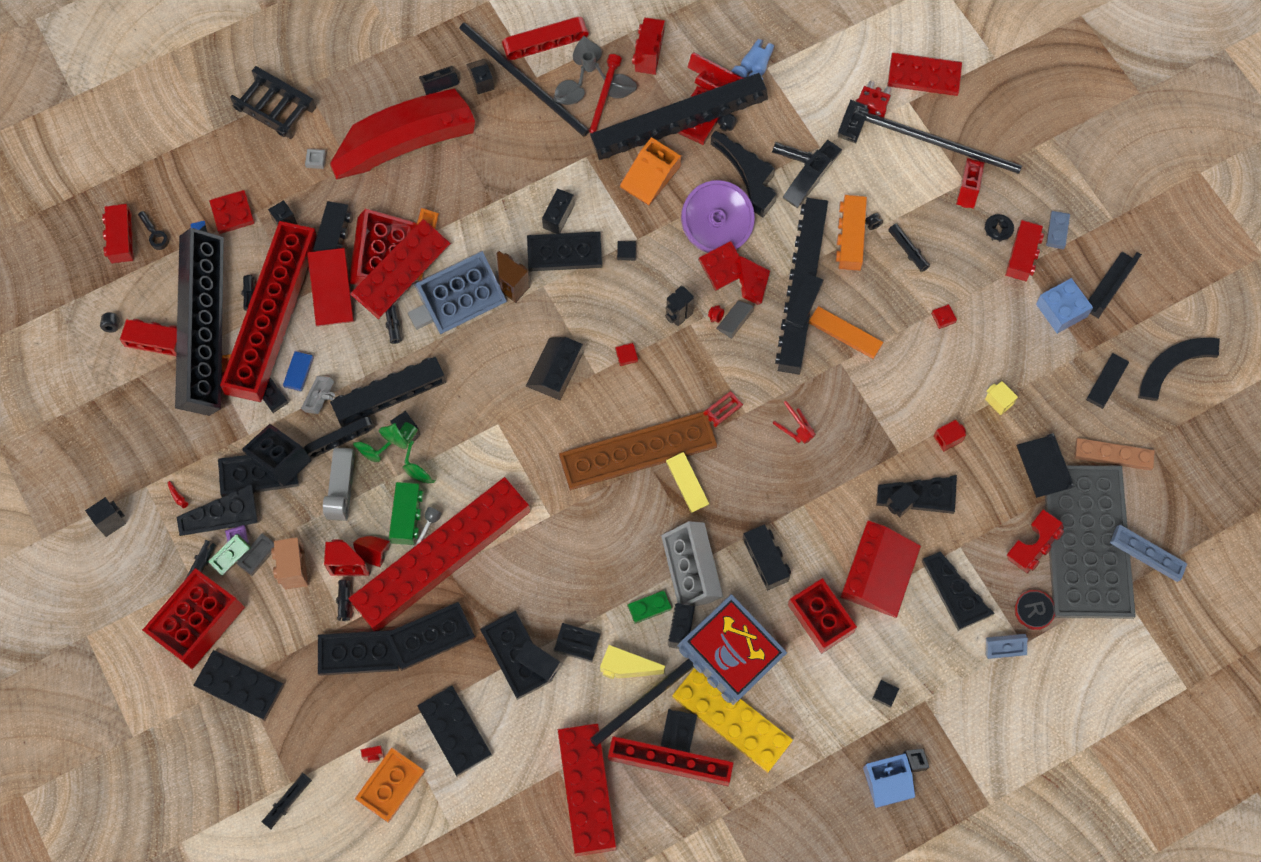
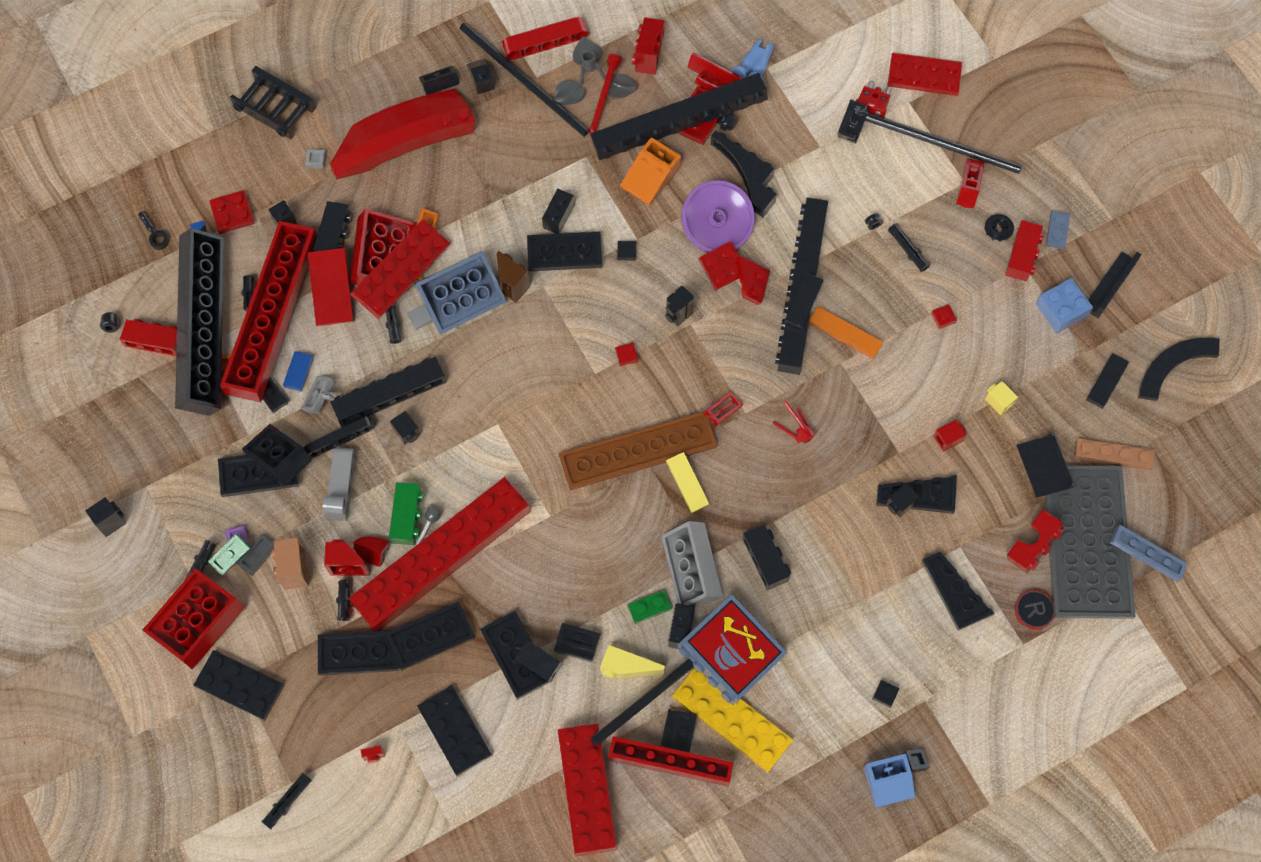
red brick [102,204,134,264] -> none
red helmet [167,481,188,509] -> none
black wing [177,484,259,536] -> none
green plant [353,422,436,484] -> none
orange plate [355,748,425,823] -> none
black slope [526,337,584,400] -> none
red plate [708,305,724,323] -> none
dark grey slope [716,301,754,339] -> none
black pin [772,142,813,165] -> none
black slope [783,139,842,208] -> none
red brick [788,578,857,654] -> none
orange brick [836,195,867,271] -> none
red slope [840,520,921,618] -> none
sand blue plate [986,634,1028,659] -> none

